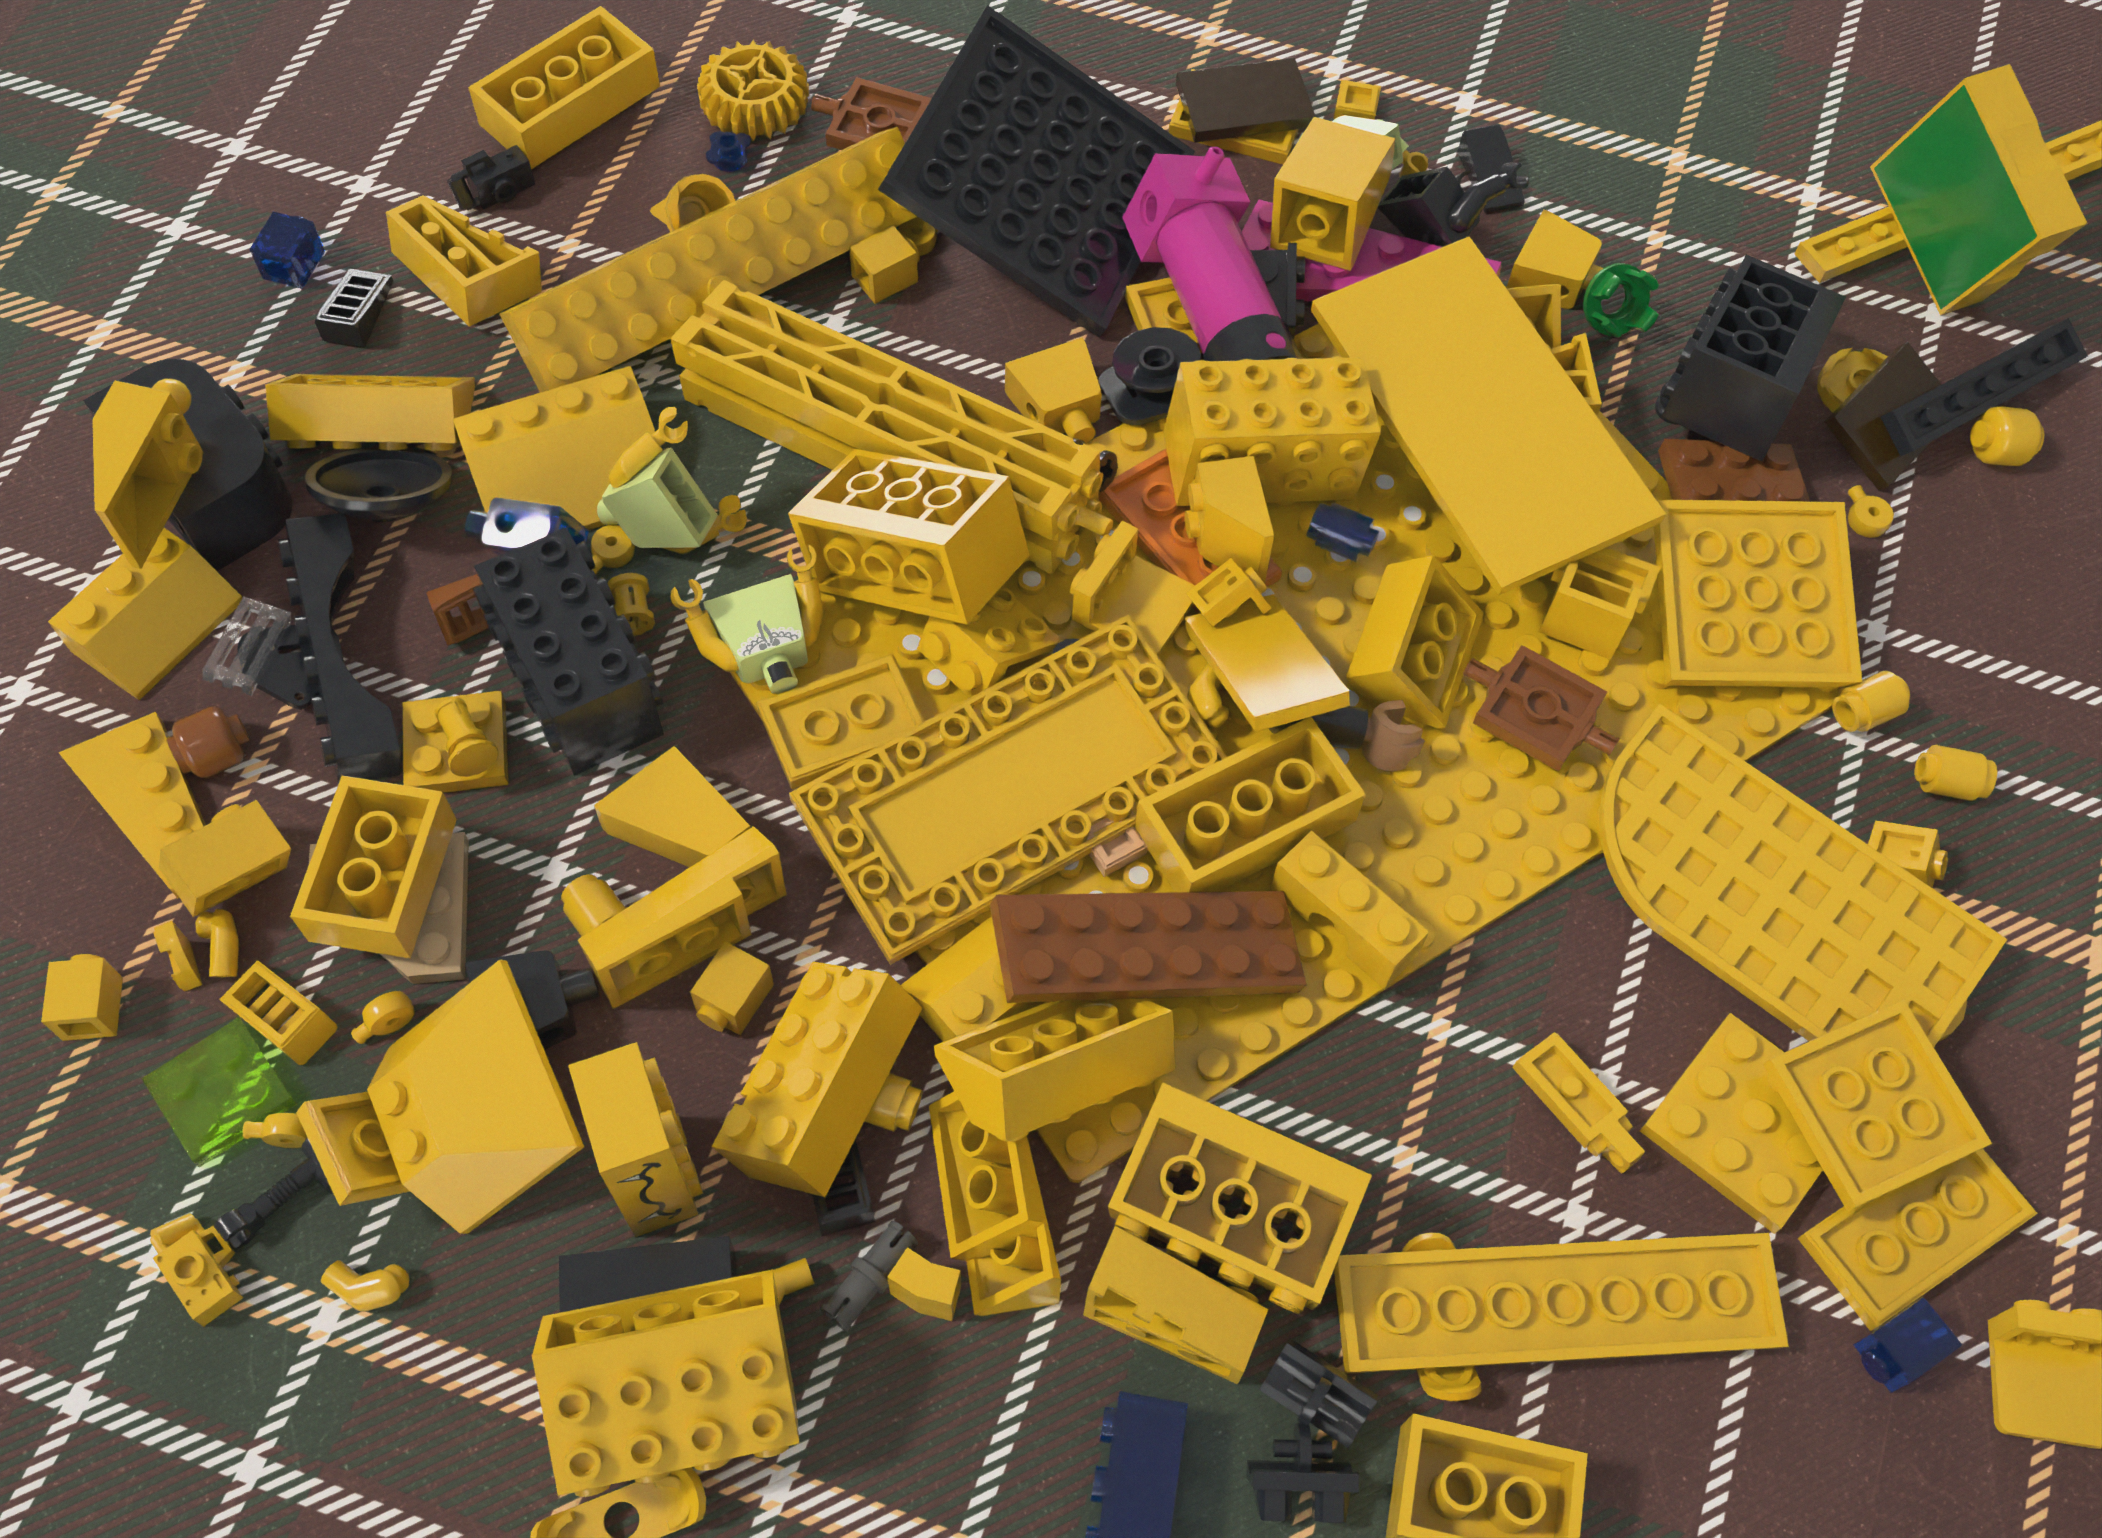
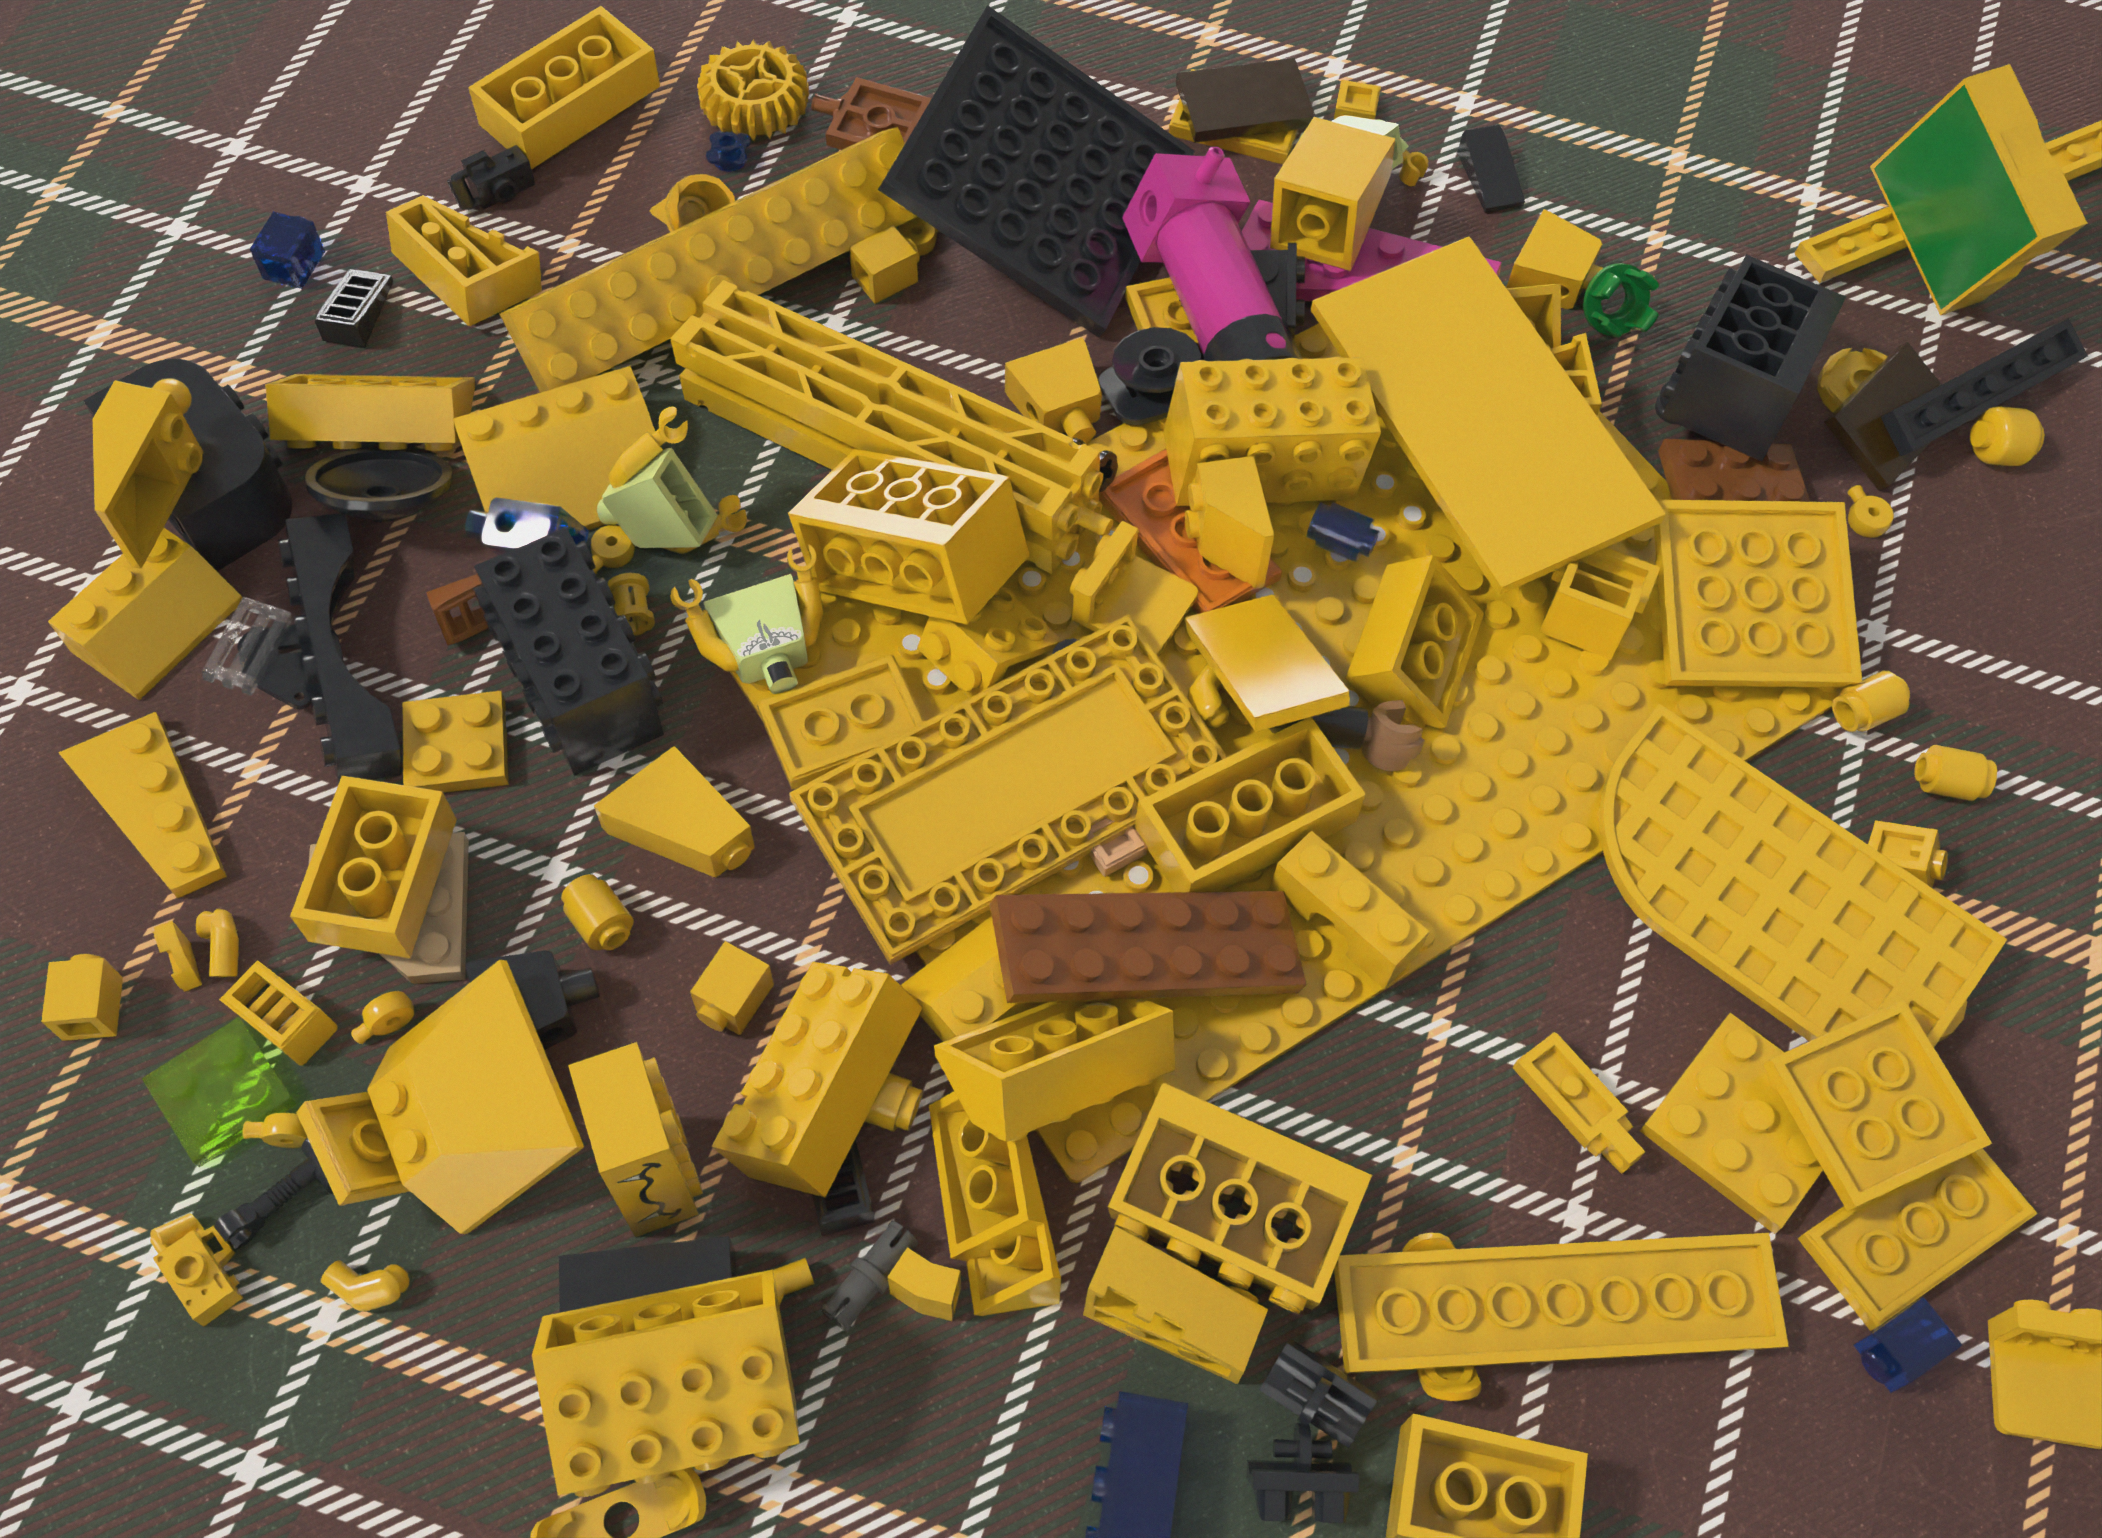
yellow brick [159,800,291,917] -> none
dark orange head [166,705,250,779] -> none
yellow pin [435,698,498,777] -> none
yellow slope [578,826,787,1009] -> none
yellow bracket [1186,558,1271,627] -> none
black torso [1378,162,1529,247] -> none
dark orange plate [1463,645,1620,771] -> none

